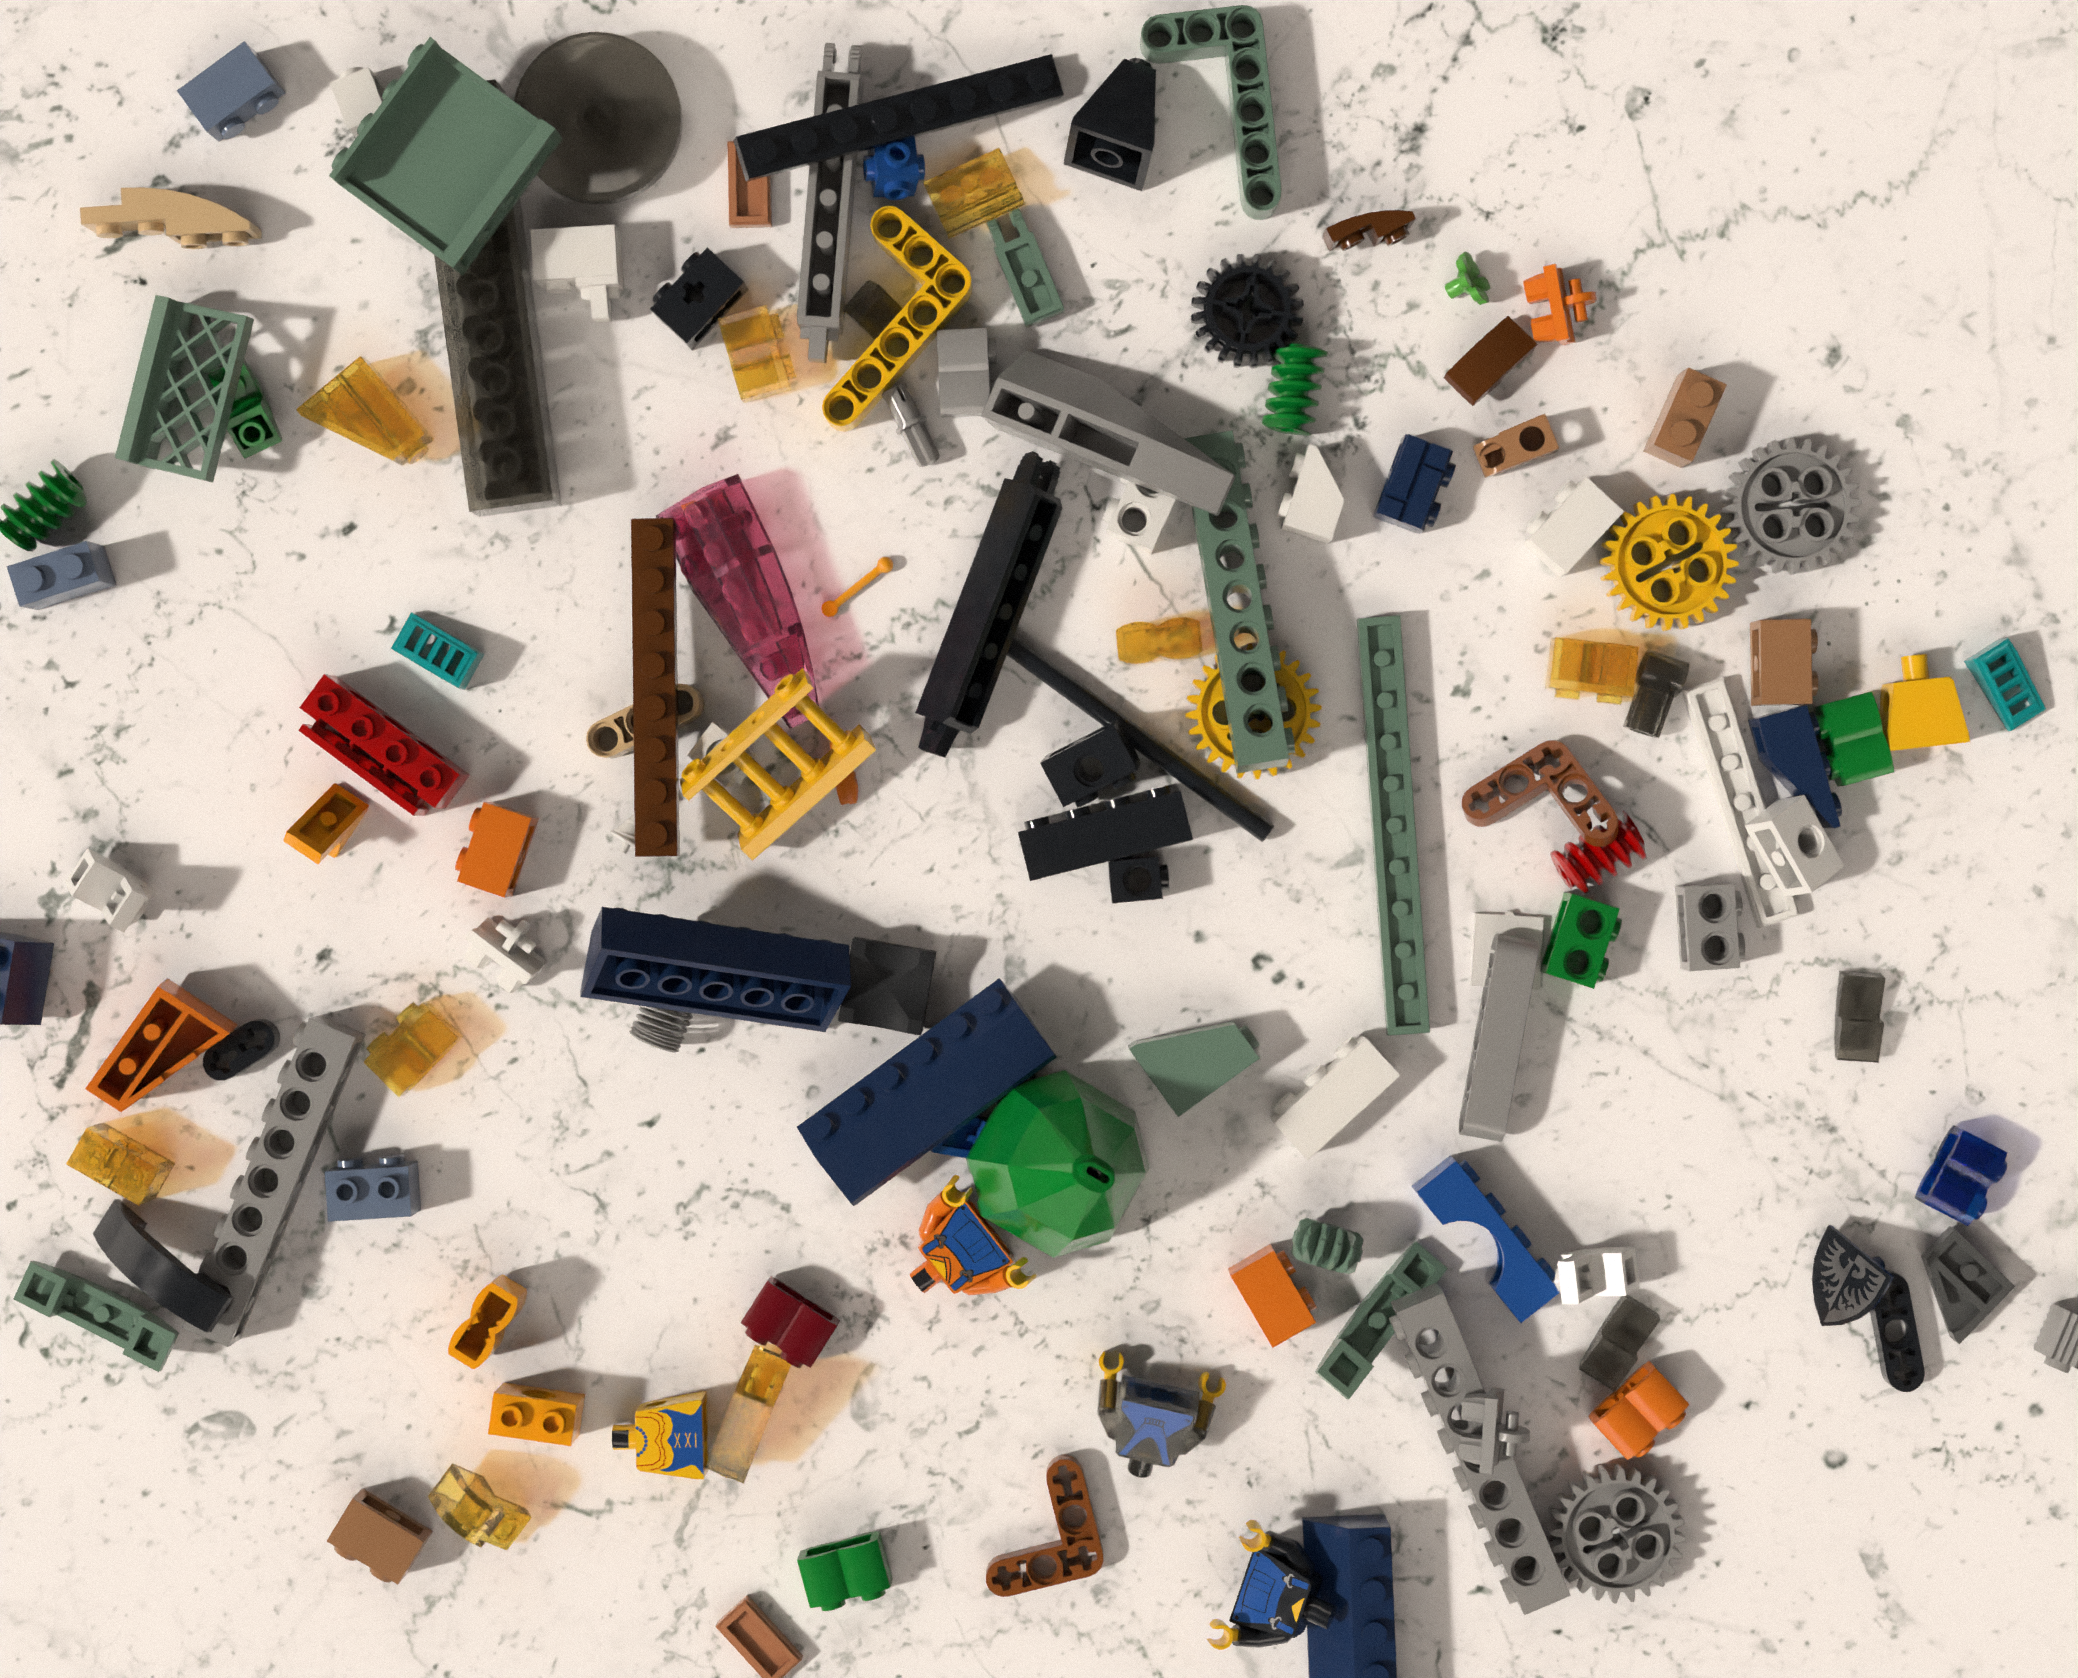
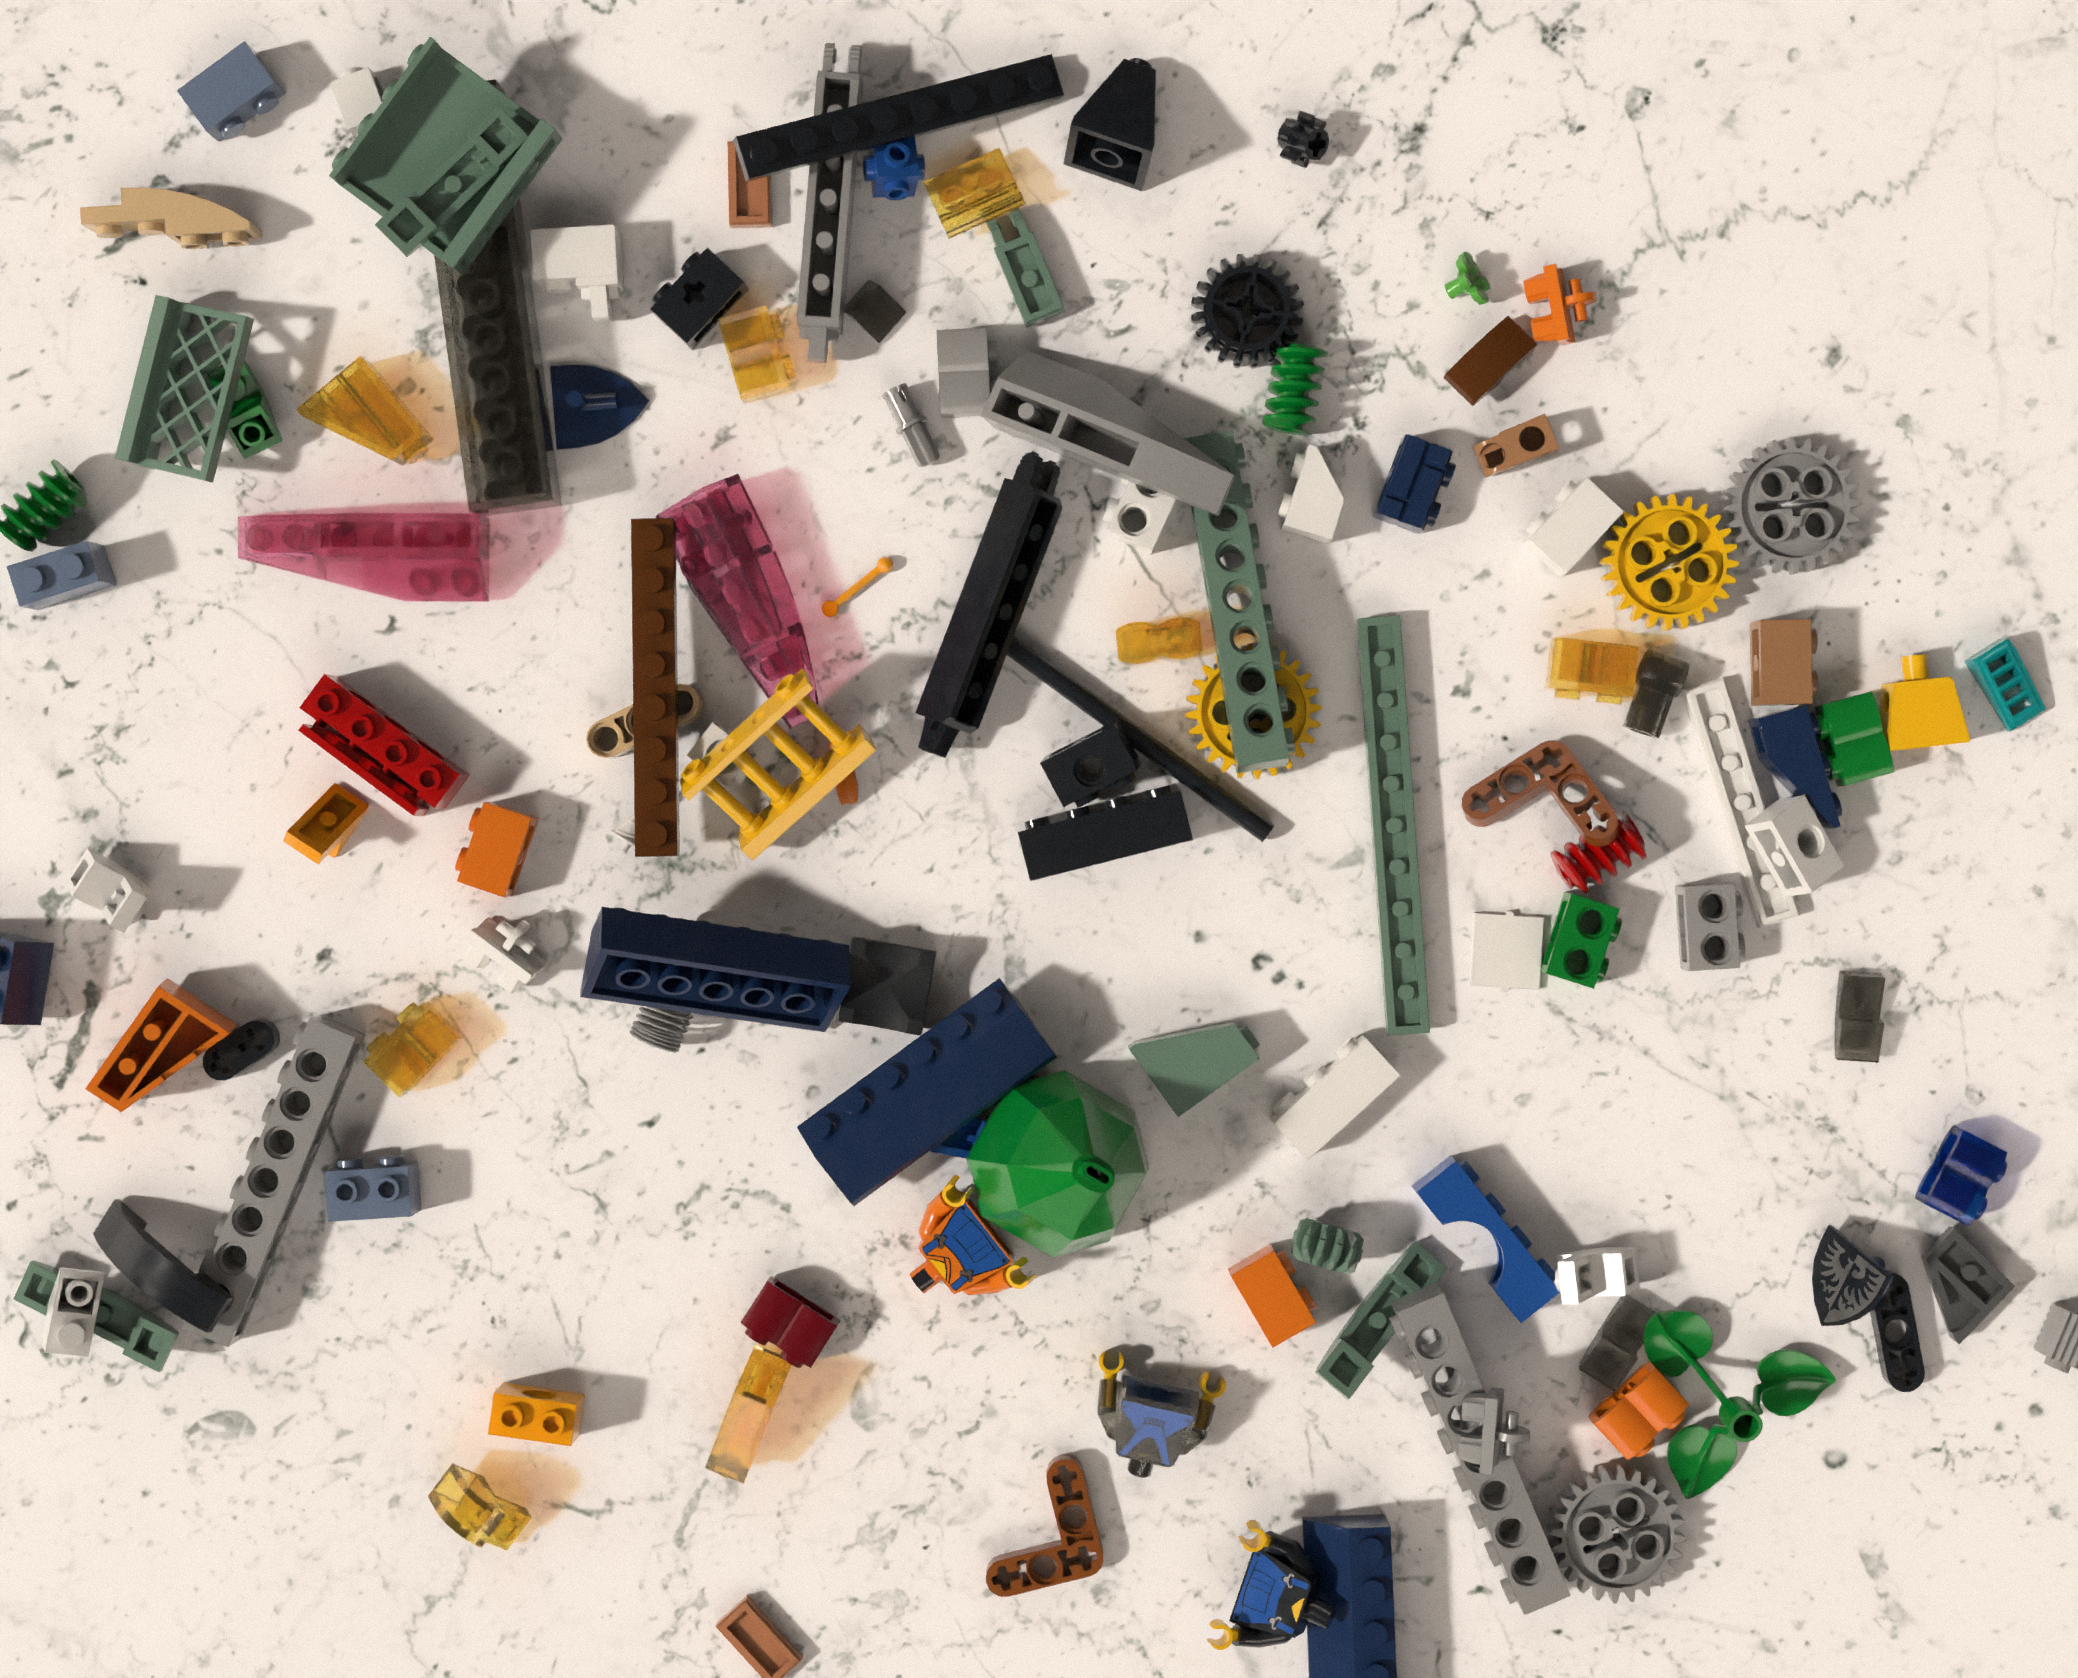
clear yellow brick [66,1122,175,1206] -> none
medium nougat brick [327,1488,433,1585] -> none
teal slope [391,612,485,690] -> none
light orange brick [448,1274,527,1369] -> none
clear smoke dish [514,32,683,204] -> none
torso [612,1391,709,1480] -> none
green brick [797,1531,893,1611] -> none
yellow beam [822,206,973,432] -> none
black brick [1108,856,1170,904] -> none
sand green beam [1140,5,1281,220] -> none
reddish brown slope [1322,210,1416,251] -> none
light grey beam [1459,934,1539,1142] -> none
medium nougat brick [1643,367,1727,468] -> none
none -> white slope [41,1267,105,1357]
none -> clear pink wedge [238,513,490,602]
none -> sand green slope [375,106,528,257]
none -> dark blue shield [550,365,650,450]
none -> black gear [1277,111,1329,168]
none -> green plant [1643,1310,1836,1499]

